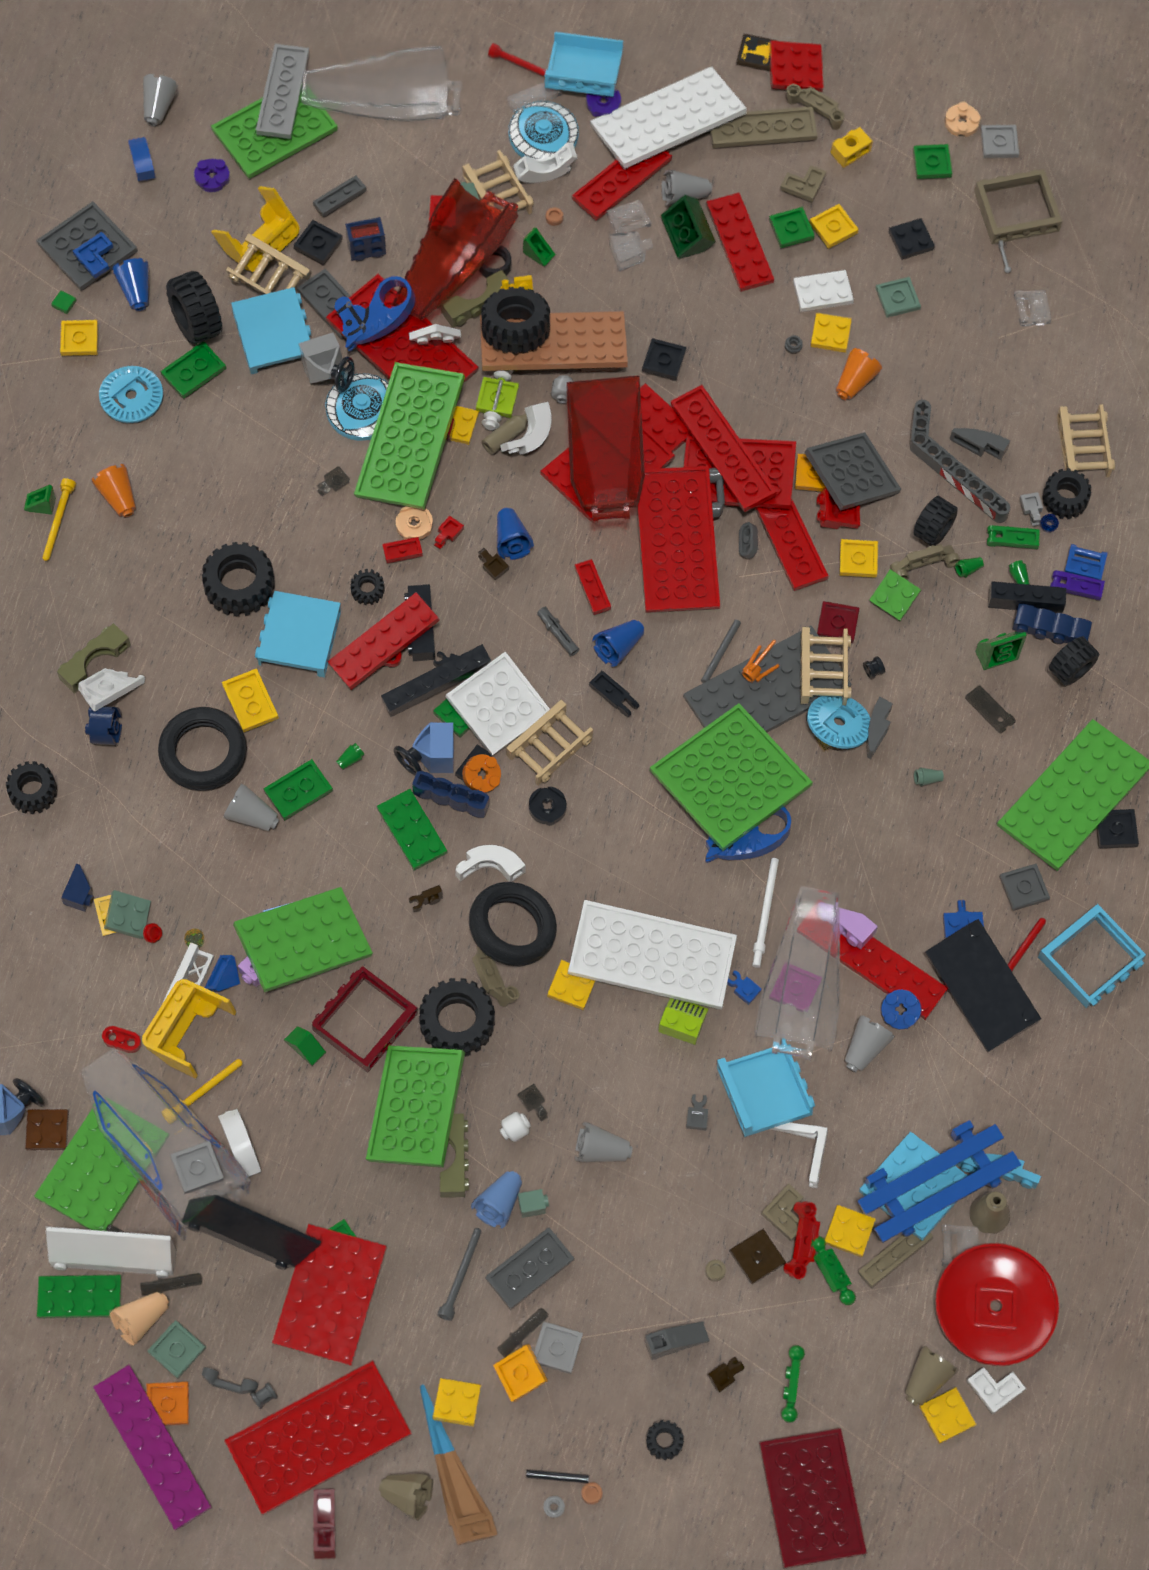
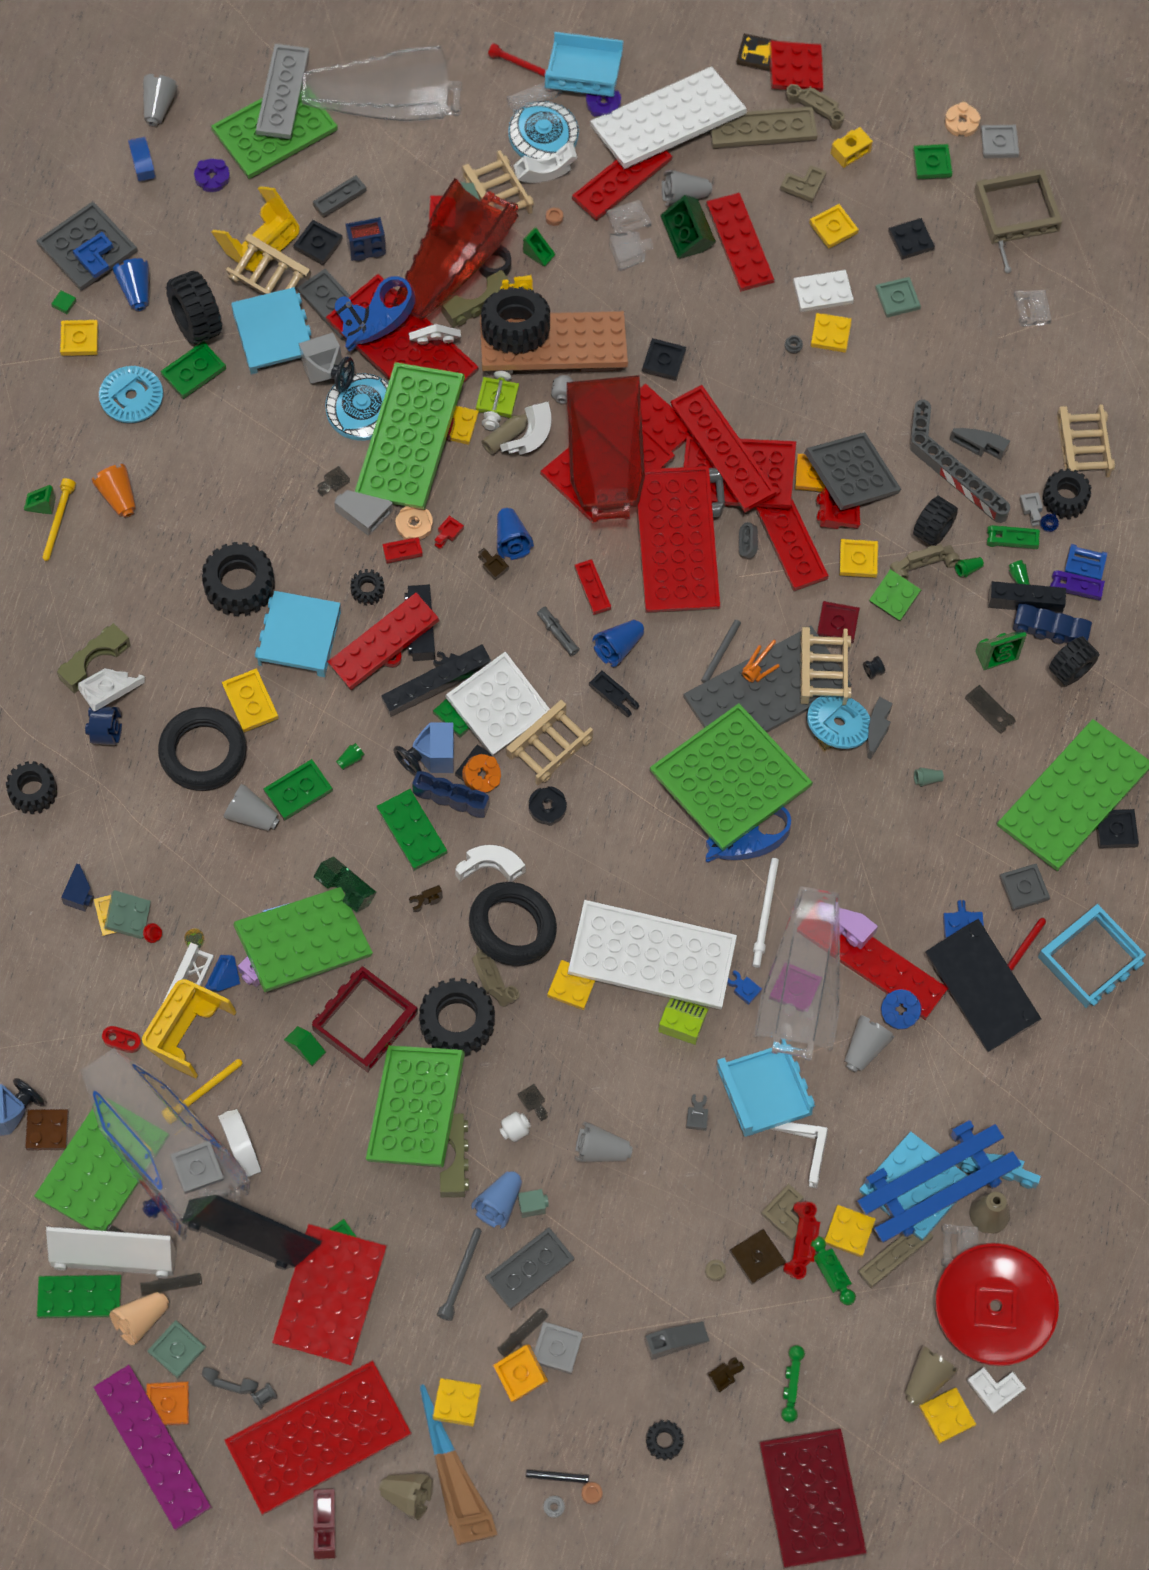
green plate [769,207,815,248] -> none
orange cone [836,348,882,400] -> none
none -> clear blue plate [142,1199,161,1218]
none -> clear green arch [313,856,377,913]
none -> light grey slope [334,490,393,536]

